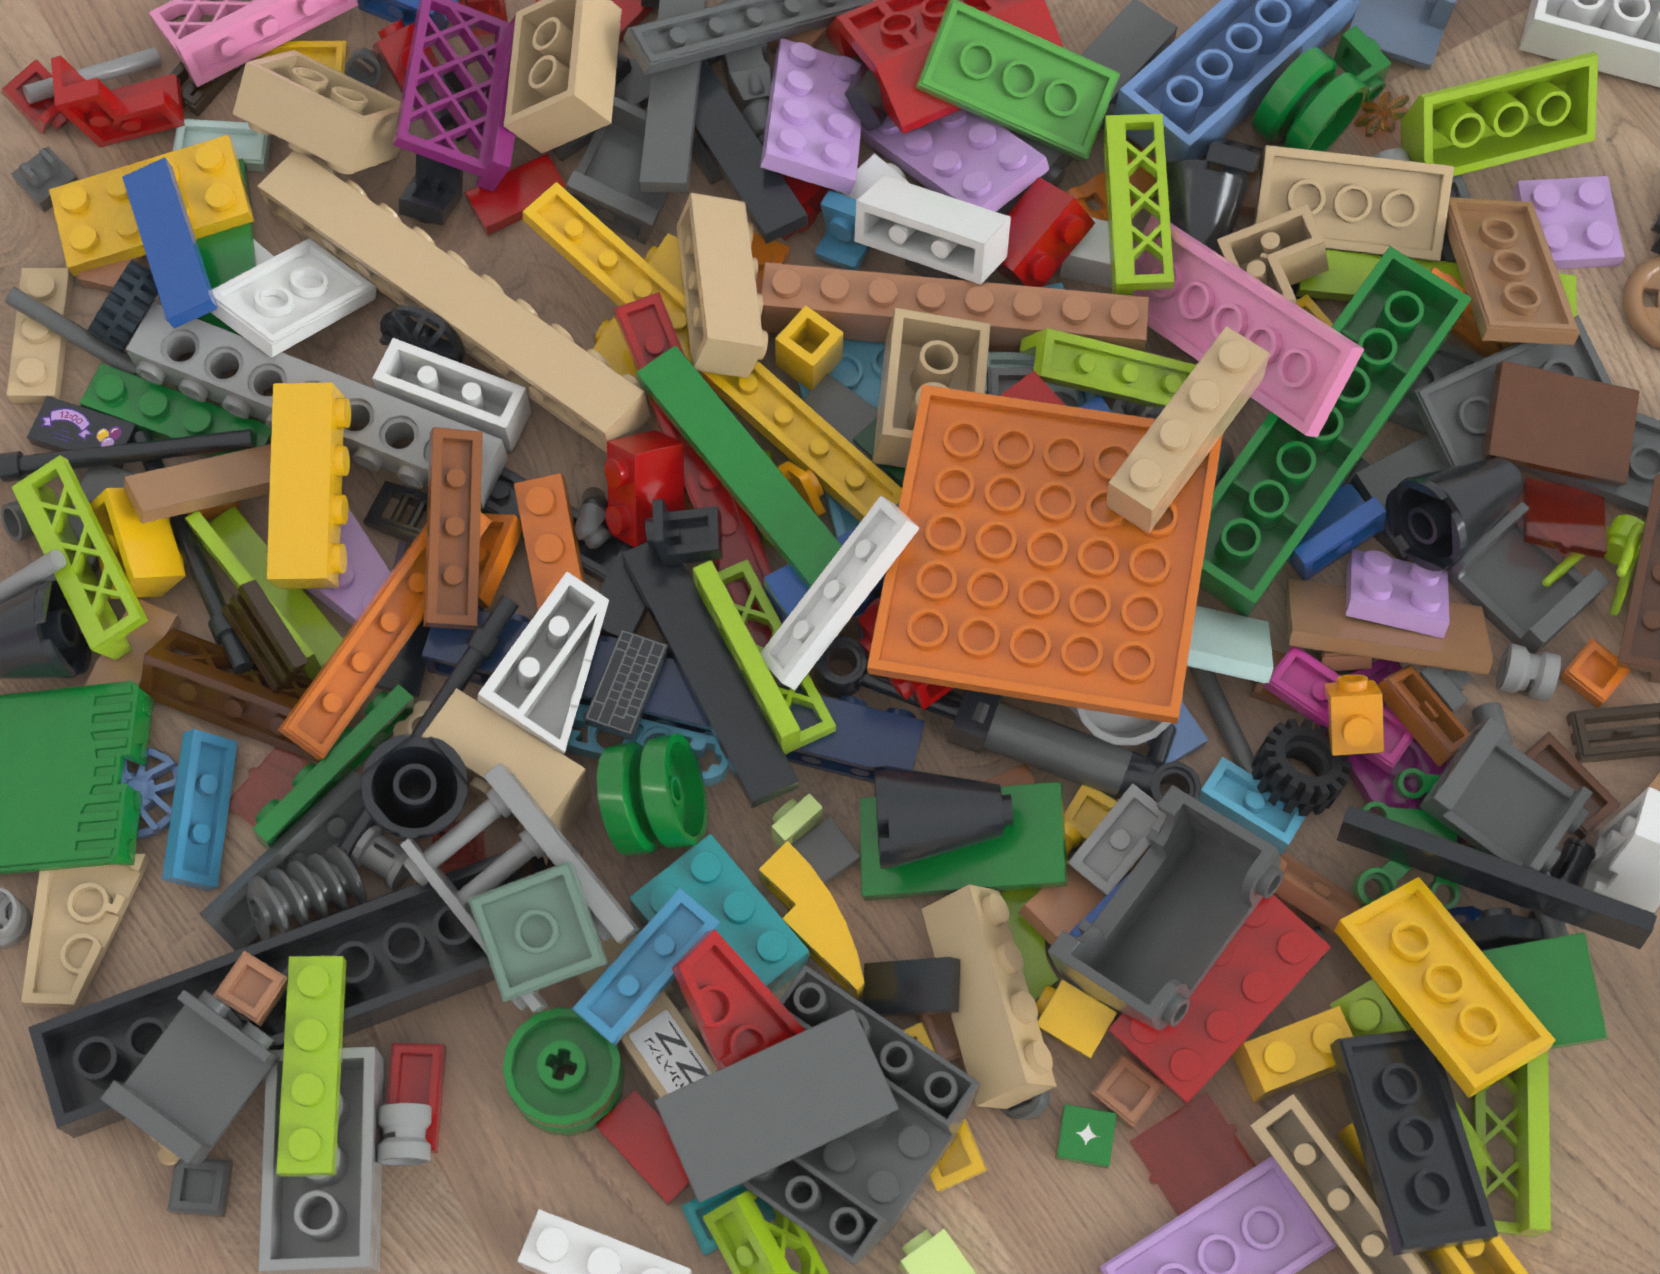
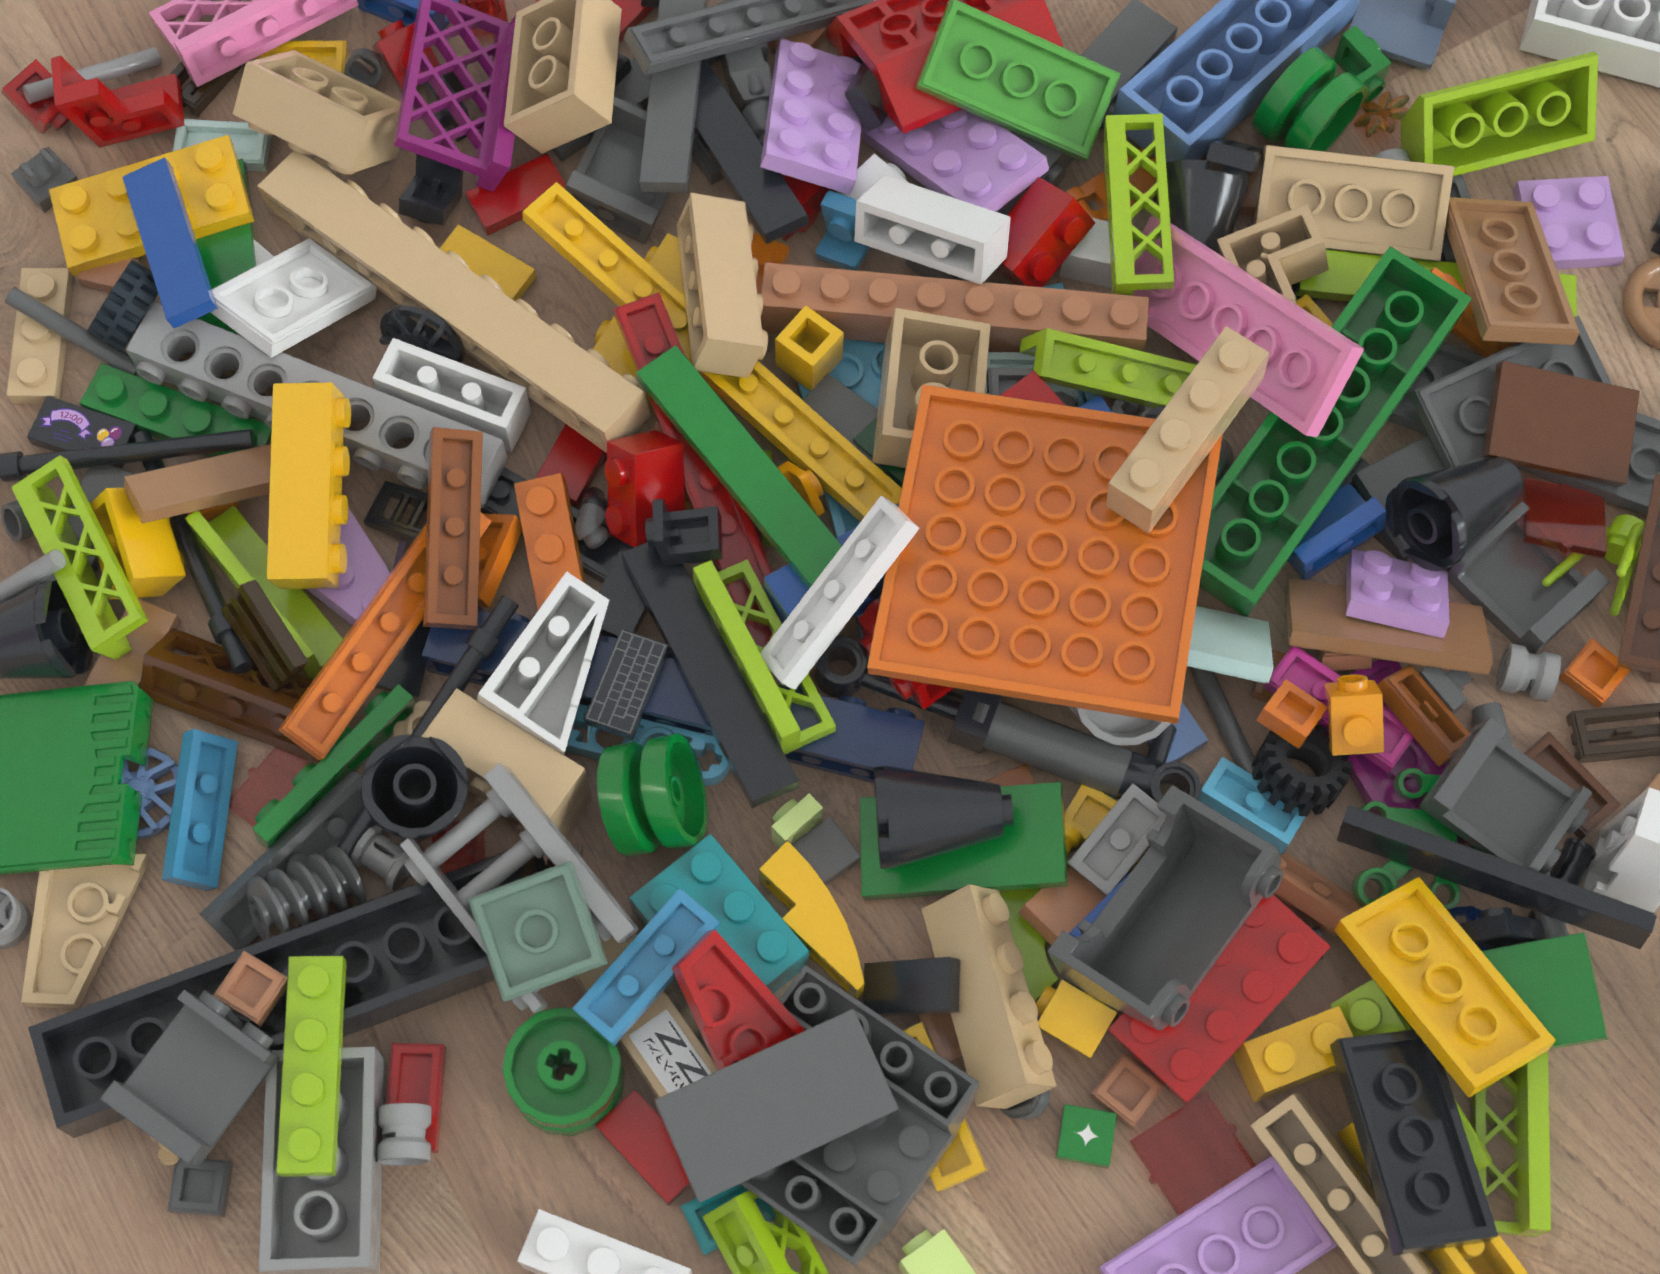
none -> yellow tile [439,225,537,301]
none -> red tile [535,424,607,507]
none -> orange plate [1256,679,1328,749]

